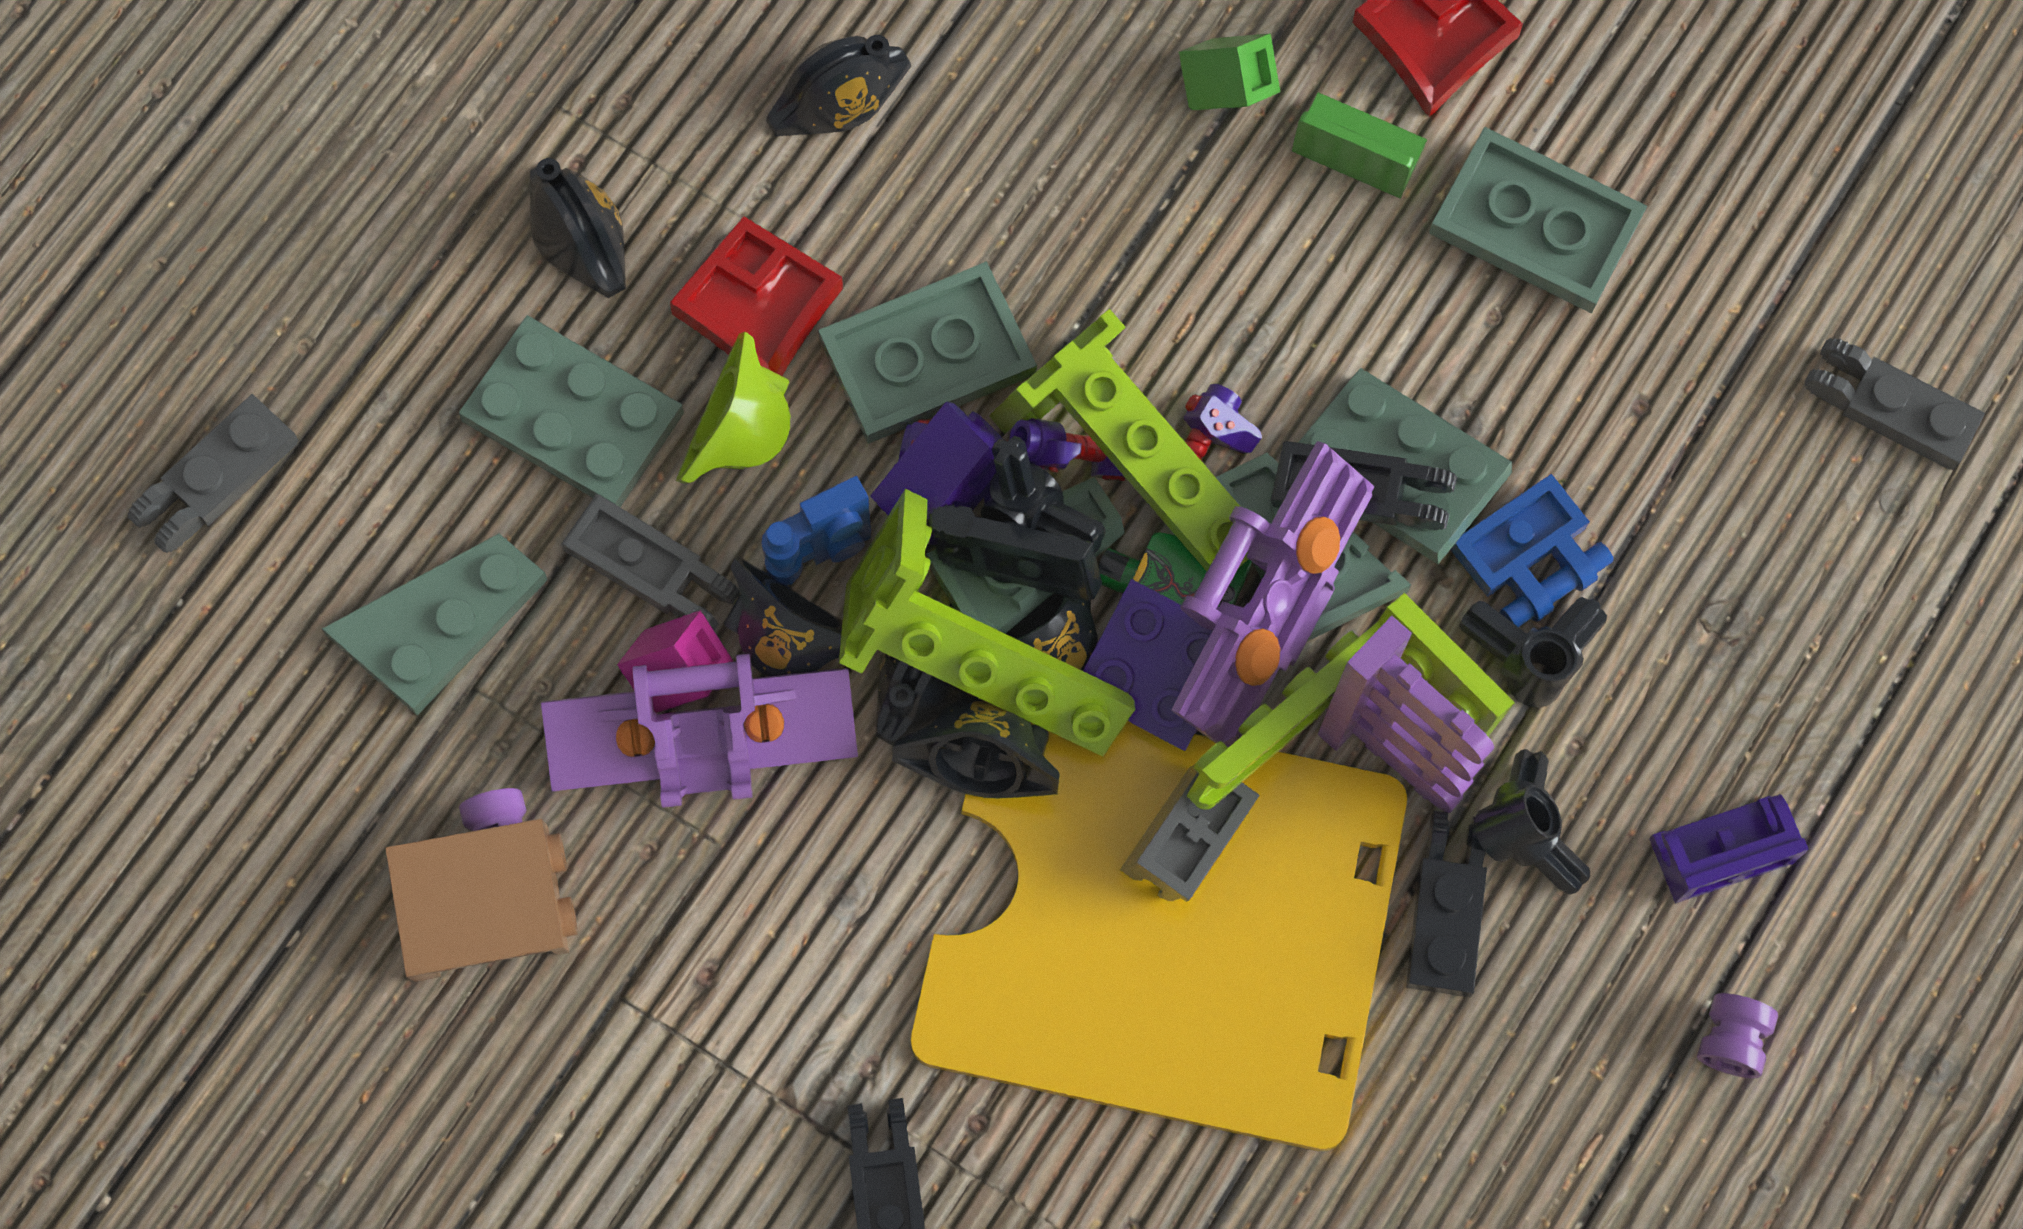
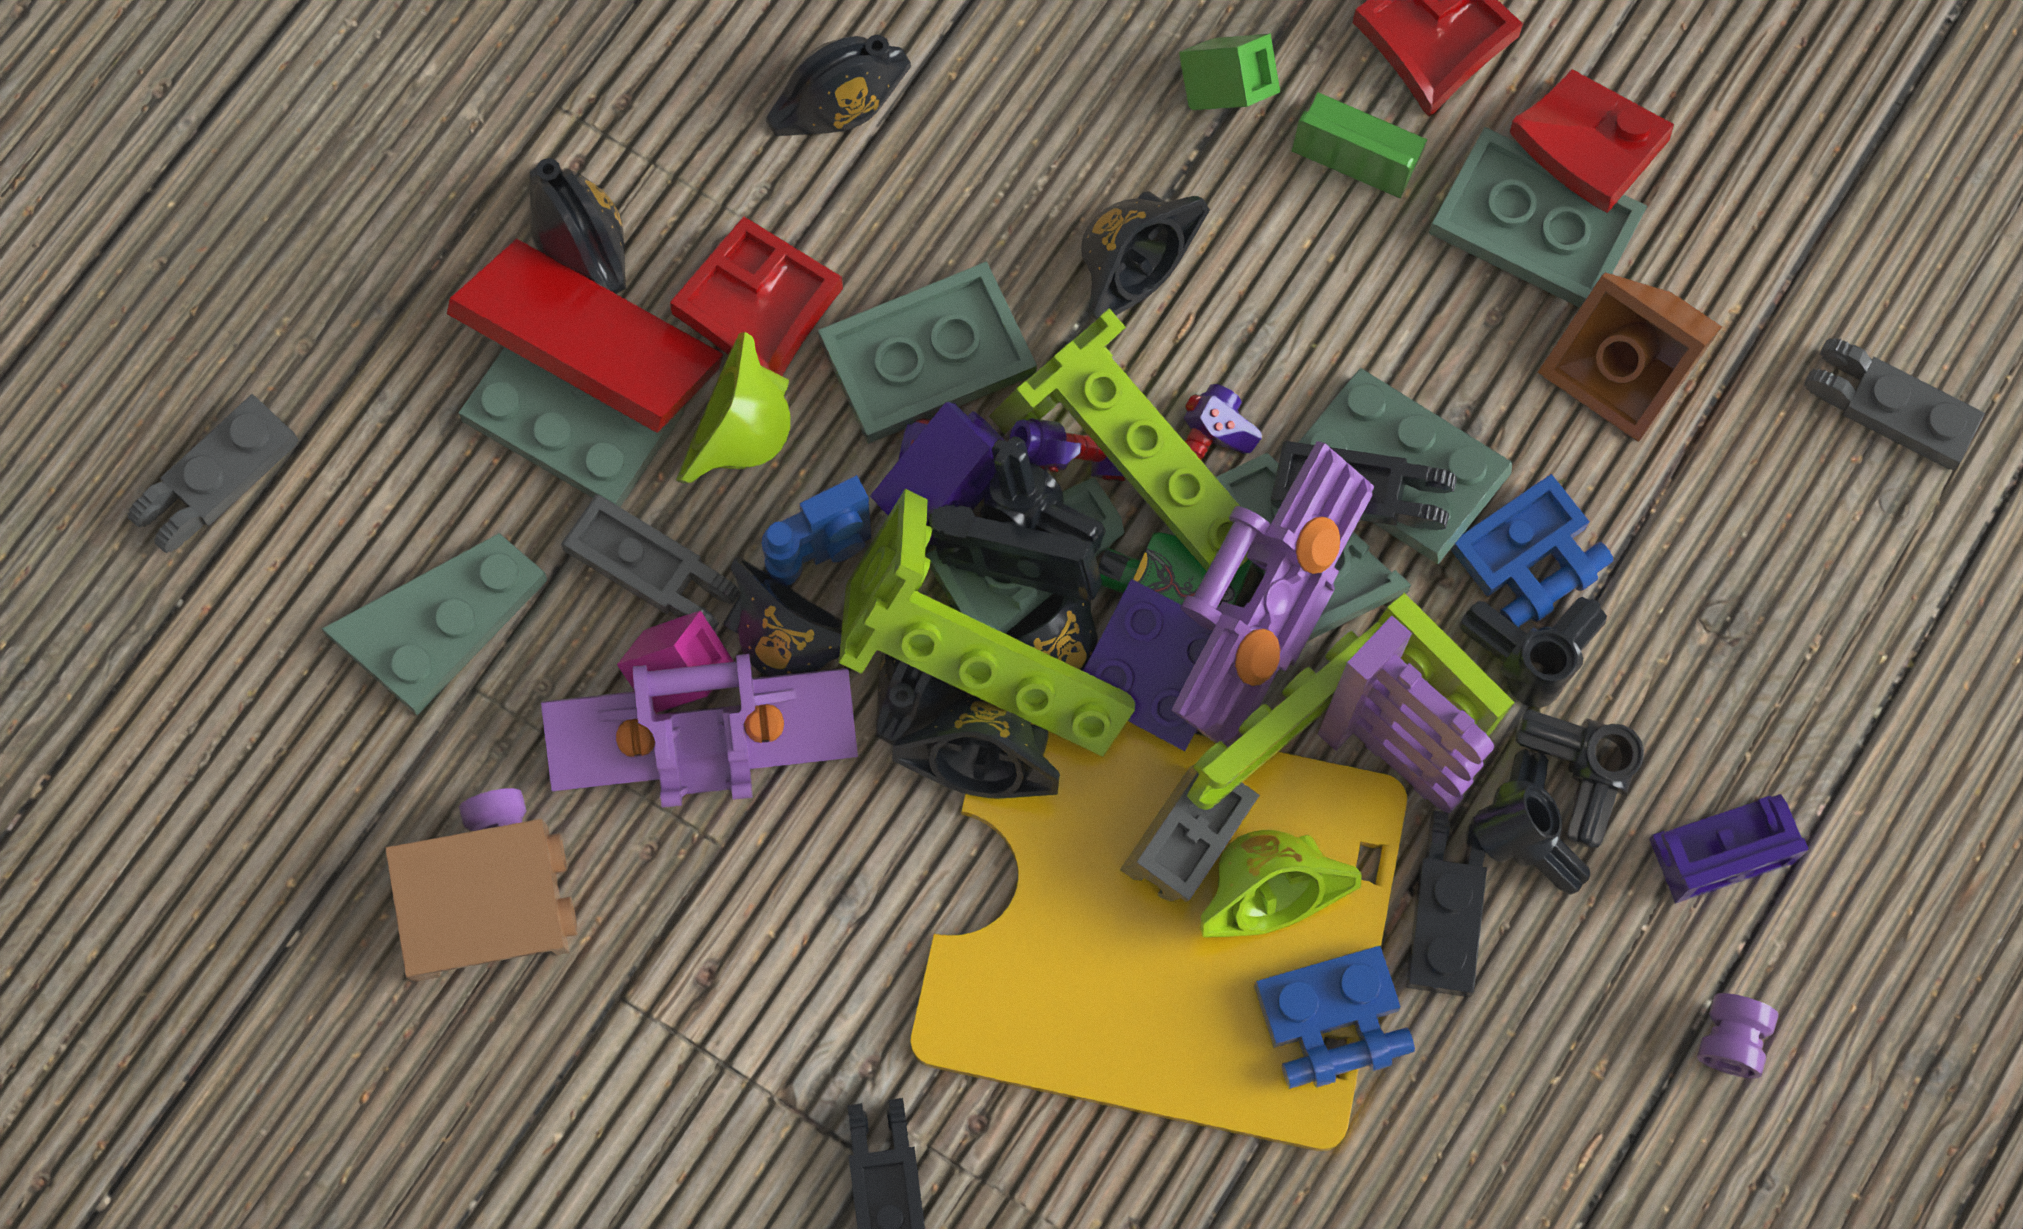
none -> red tile [447,238,723,433]
none -> black hat [1081,191,1210,320]
none -> lime hat [1200,830,1362,938]
none -> blue plate [1254,946,1415,1089]
none -> red plate [1510,69,1674,213]
none -> black axle [1516,709,1644,848]
none -> dark orange slope [1537,272,1722,442]

